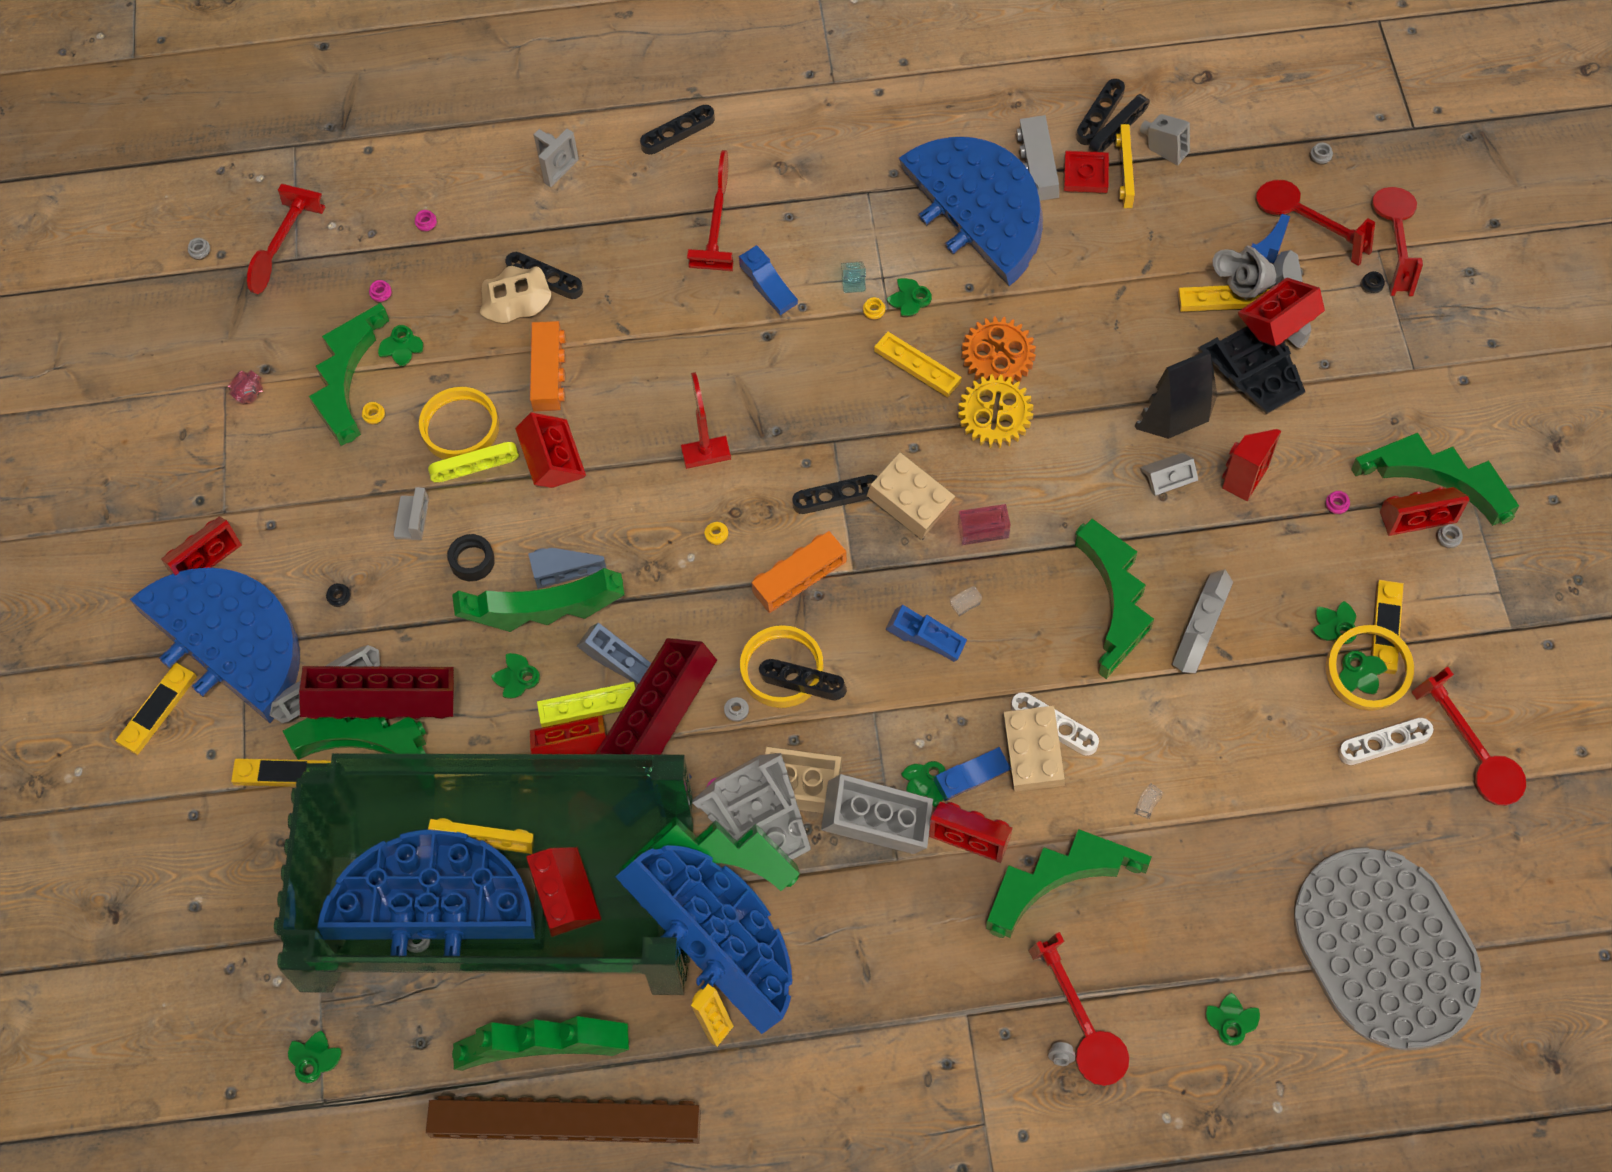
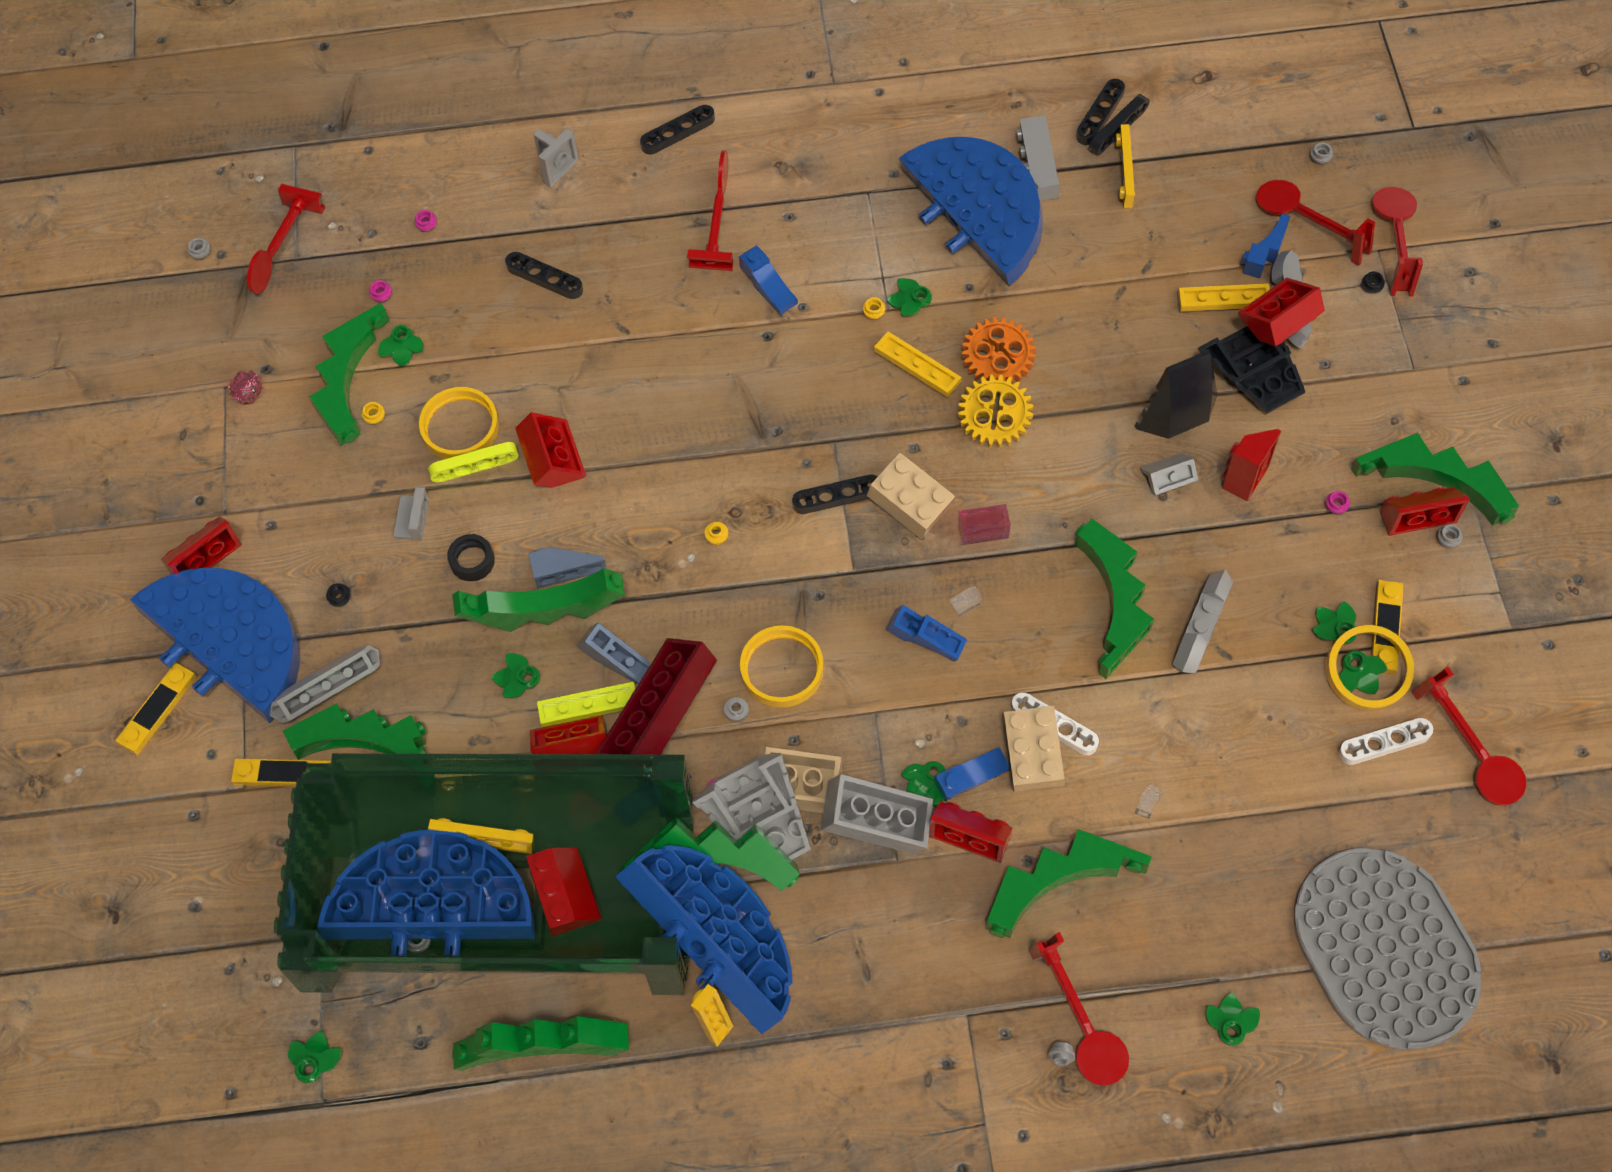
dark red brick [299,666,454,719] -> none
reddish brown brick [426,1096,701,1144] -> none
tan piece [480,266,551,323] -> none
orange brick [530,321,566,412] -> none
red piece [681,372,731,469] -> none
orange brick [751,531,847,613] -> none
black beam [759,659,847,700] -> none
clear light blue slope [841,261,866,293] -> none
red plate [1064,151,1109,193] -> none
light grey torso [1140,114,1190,165] -> none
light grey head [1213,245,1277,299] -> none

